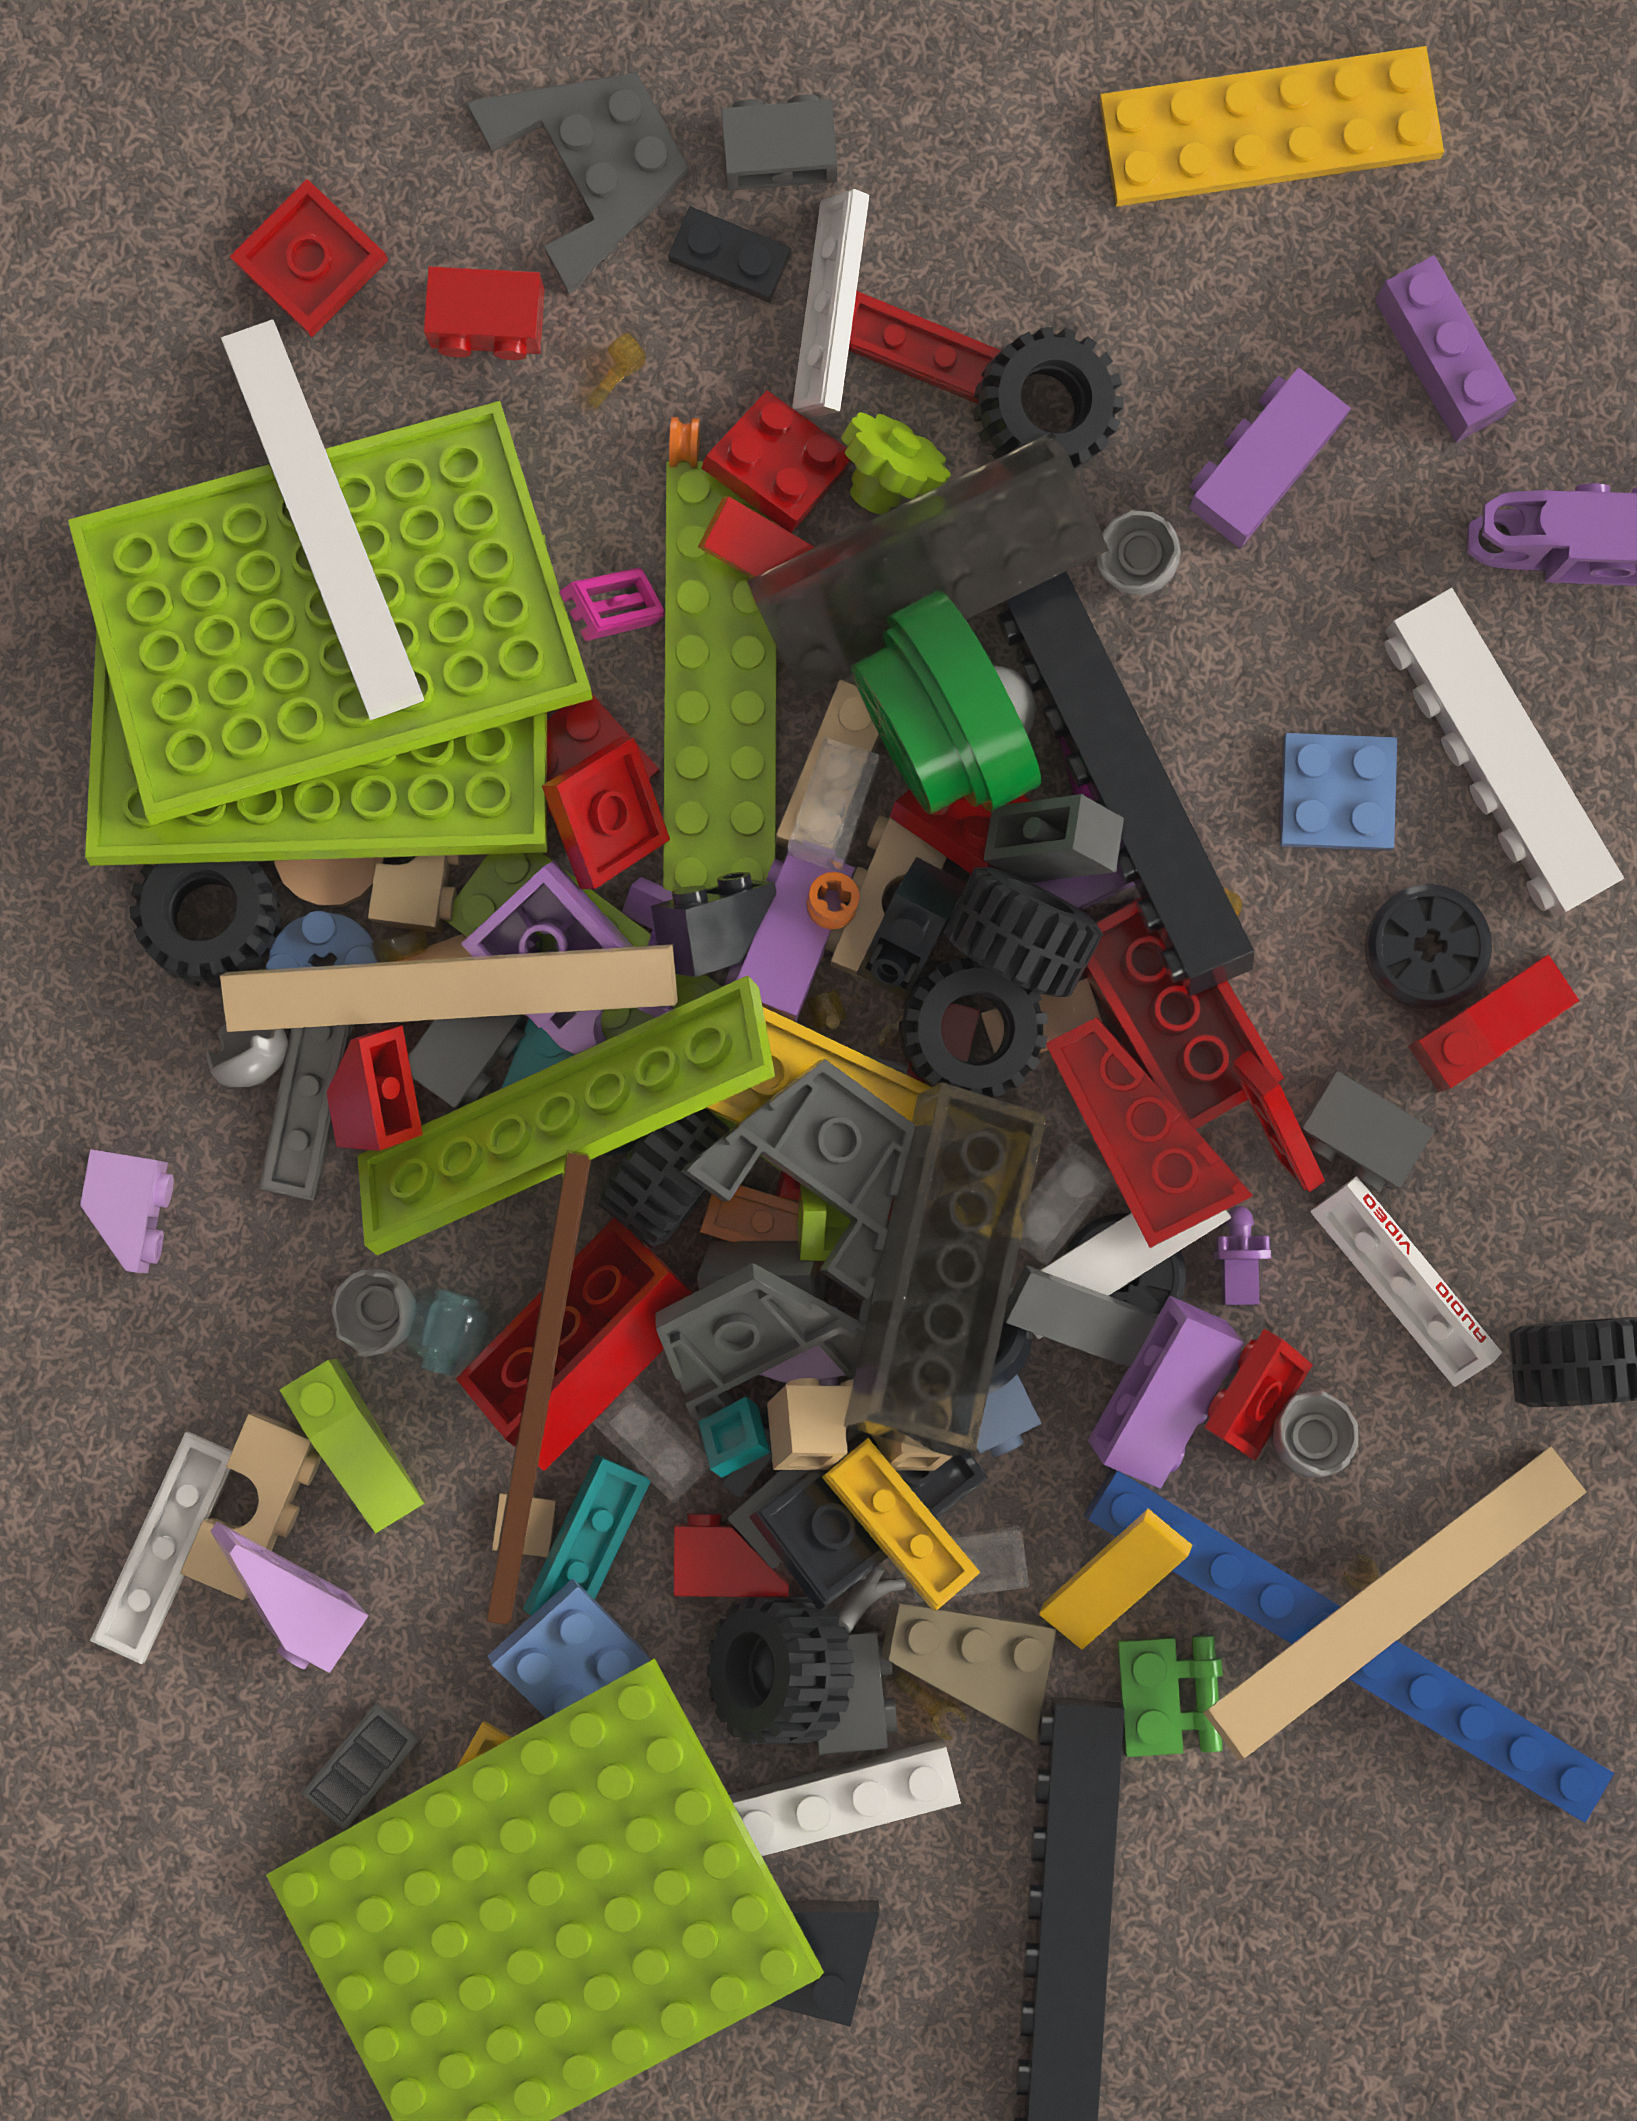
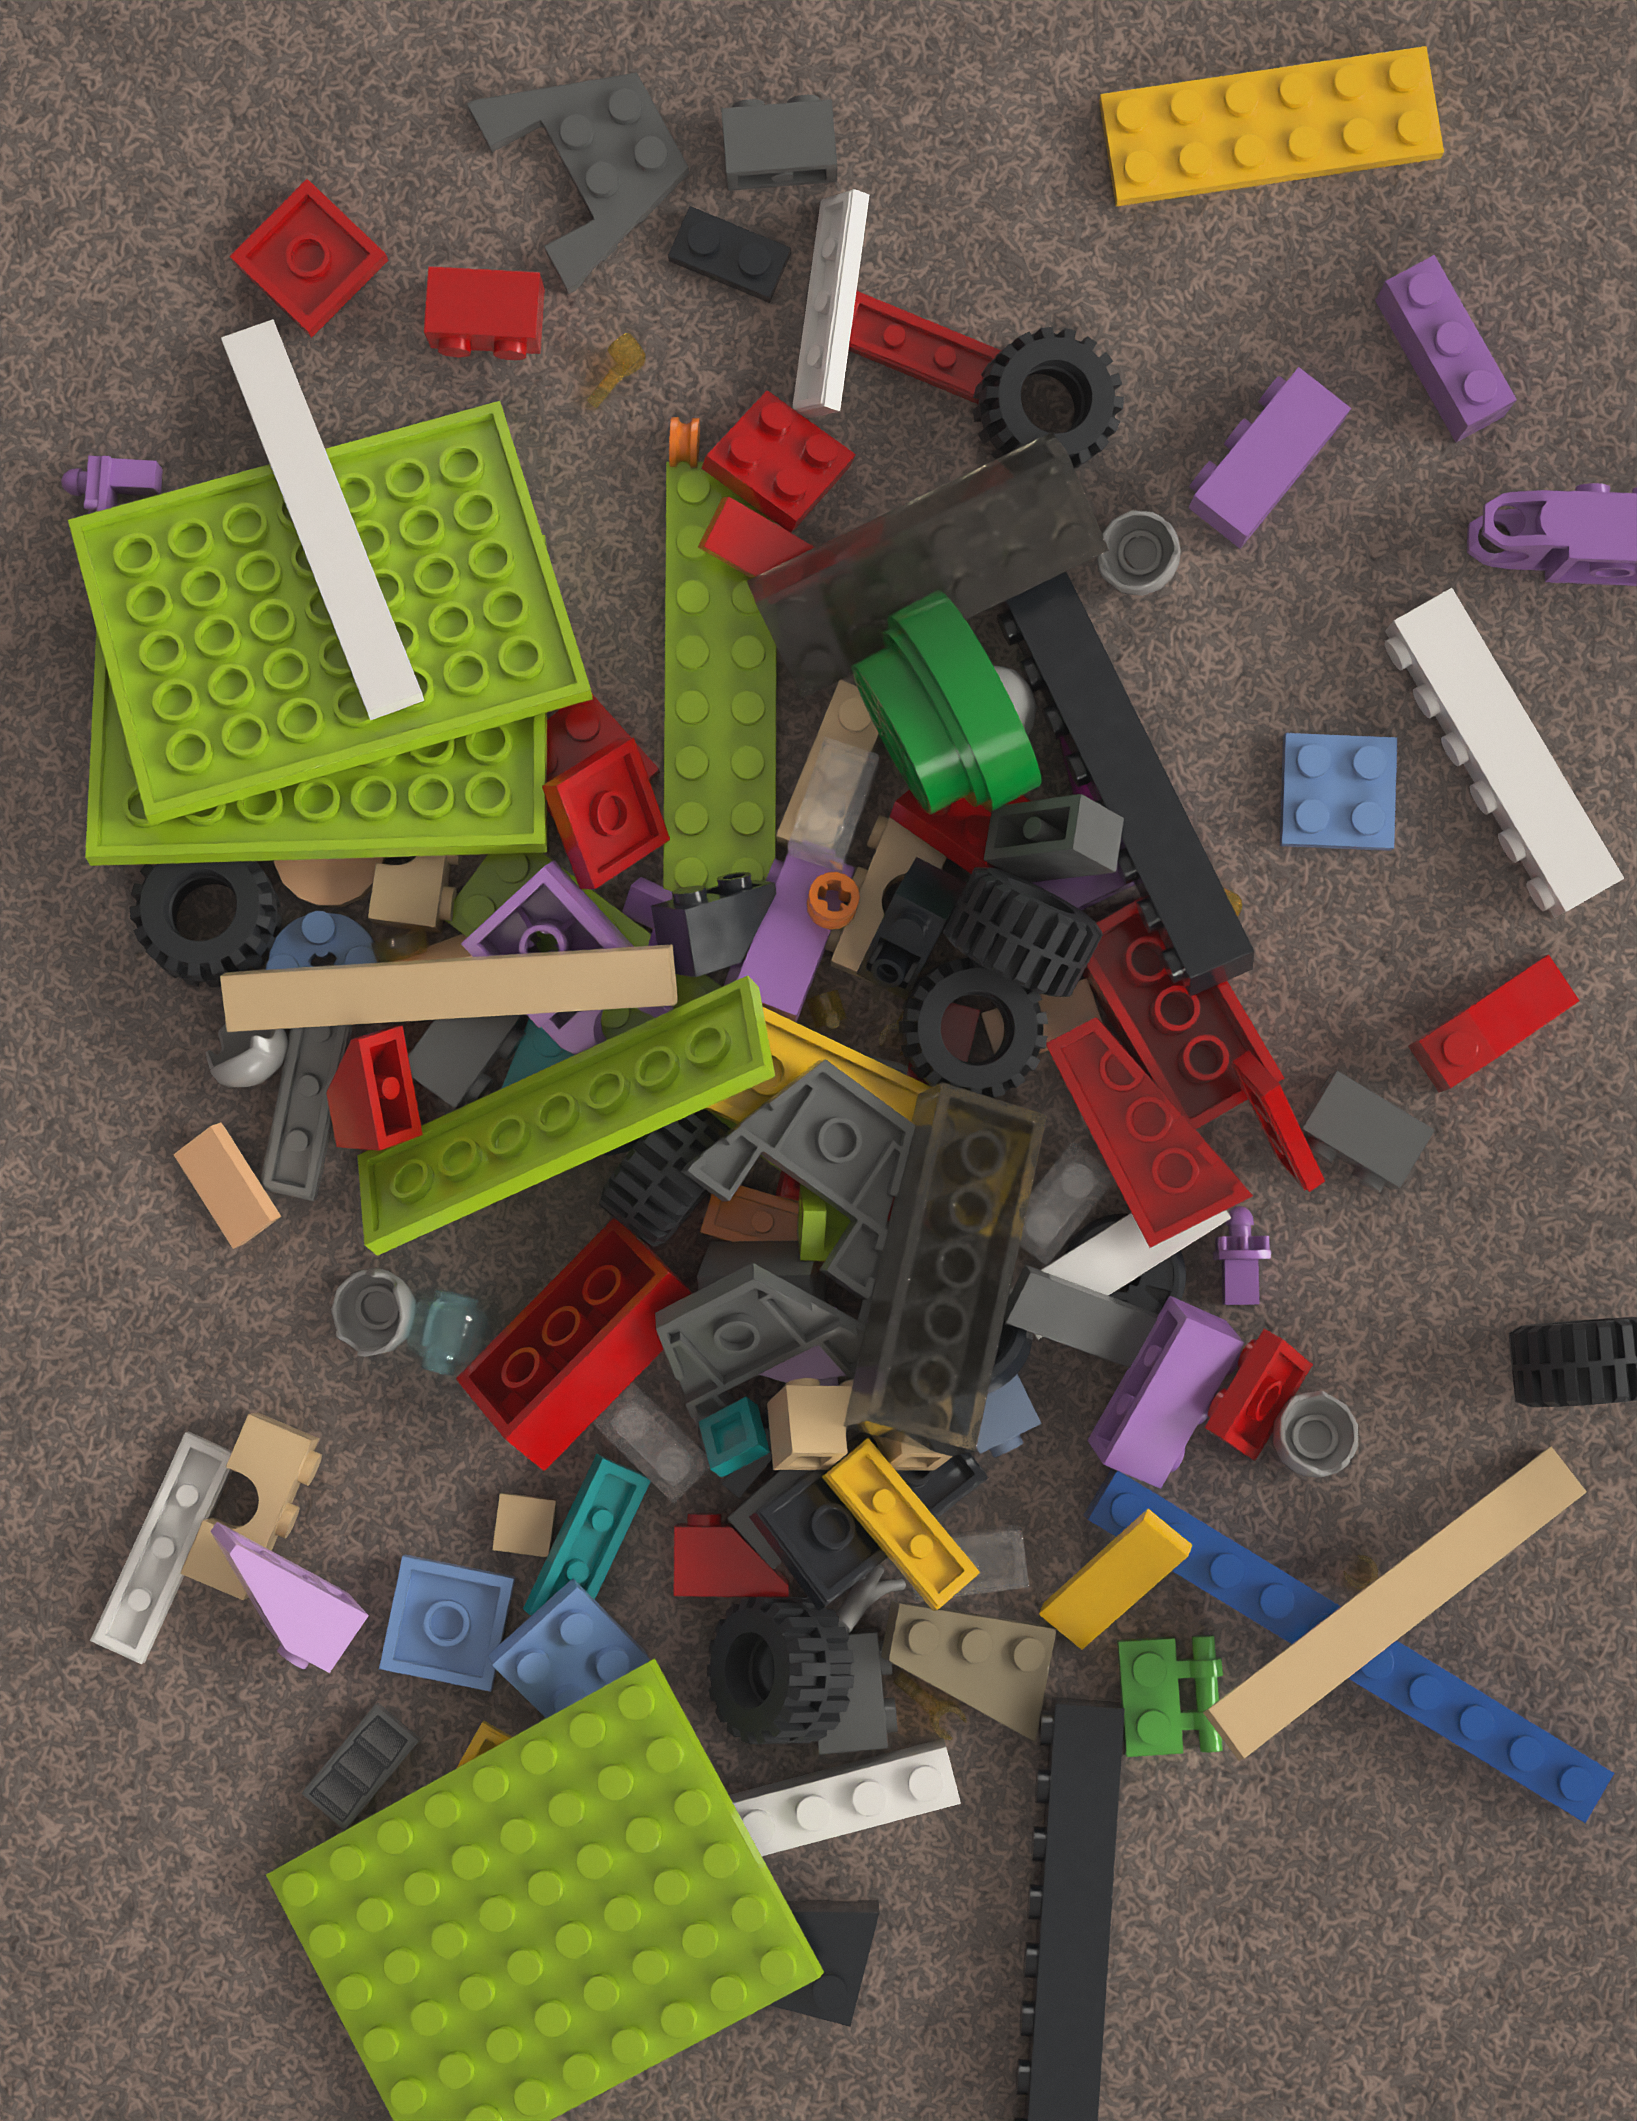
lavender slope [80,1149,174,1273] -> none
lime slope [280,1359,425,1534] -> none
reddish brown tile [487,1150,591,1625] -> none
dark pink tile [559,567,665,641] -> none
lime plant [841,412,951,515] -> none
white plate [1310,1176,1502,1387] -> none
black wheel [1365,884,1492,1009] -> none
none -> medium lavender piece [61,455,163,514]
none -> light nougat tile [173,1122,281,1249]
none -> medium blue plate [379,1554,516,1692]

